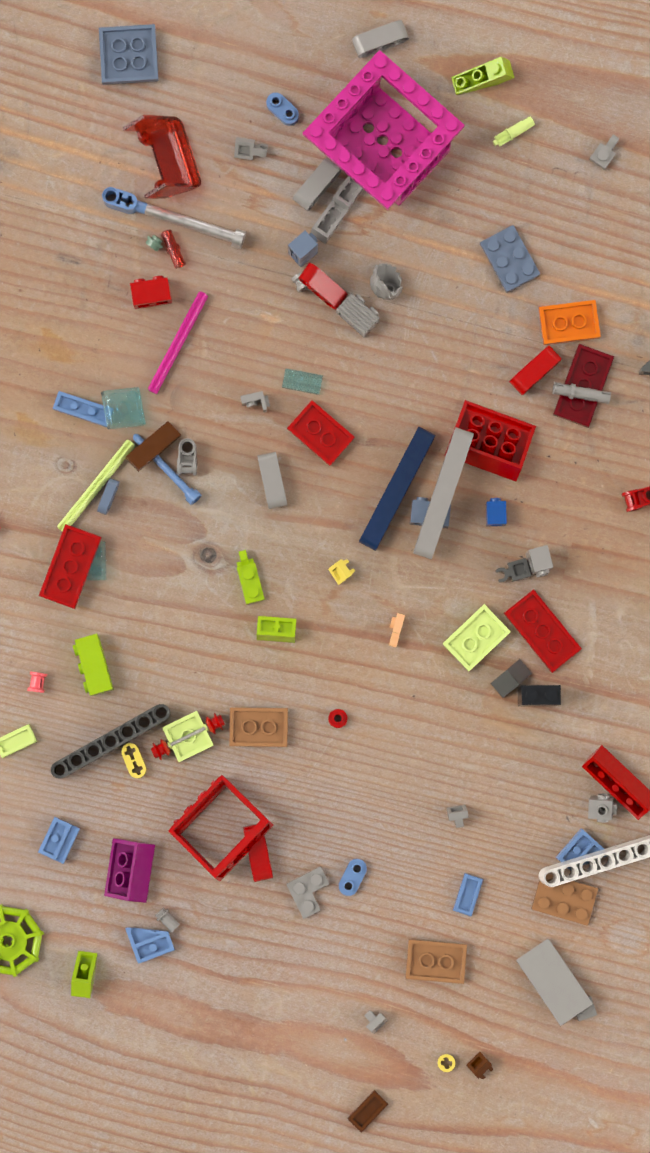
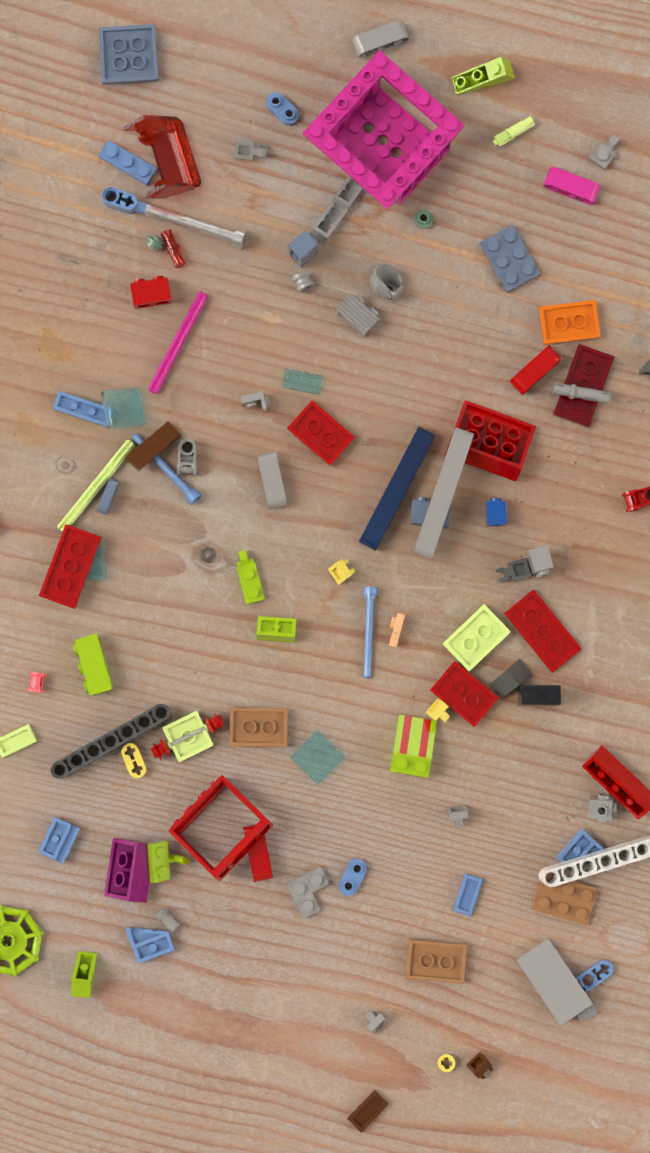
light grey beam [293,158,342,211] -> none
beam [298,263,348,310] -> none
red plate [328,709,348,728] -> none
none -> medium blue plate [98,140,157,186]
none -> lime plate [147,840,189,883]
none -> clear light blue tile [290,730,344,784]
none -> medium blue piece [363,587,379,679]
none -> lime slope [390,714,437,778]
none -> sand green plate [414,209,433,229]
none -> light yellow tile [425,699,450,722]
none -> red plate [429,661,499,727]
none -> dark pink beam [543,167,601,205]
none -> medium blue beam [575,960,613,993]

